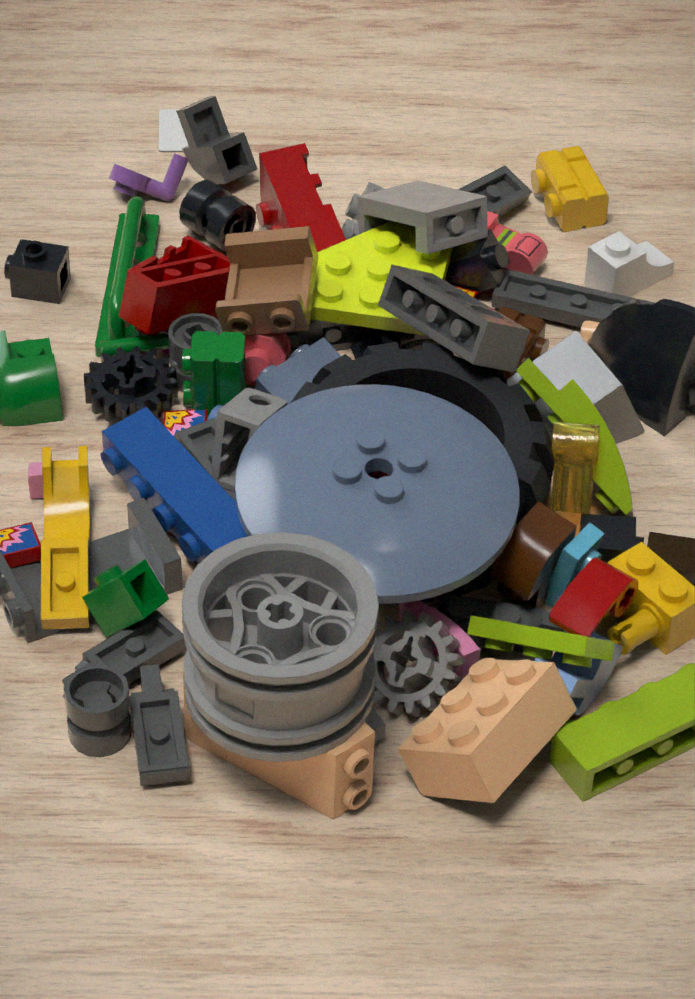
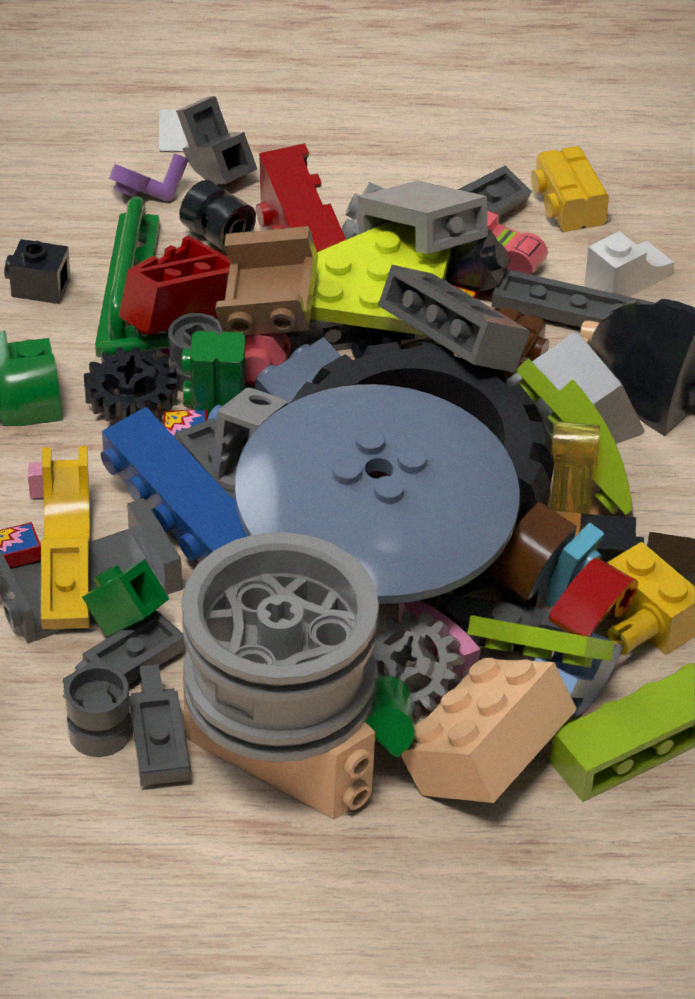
none -> green brick [364,676,414,757]

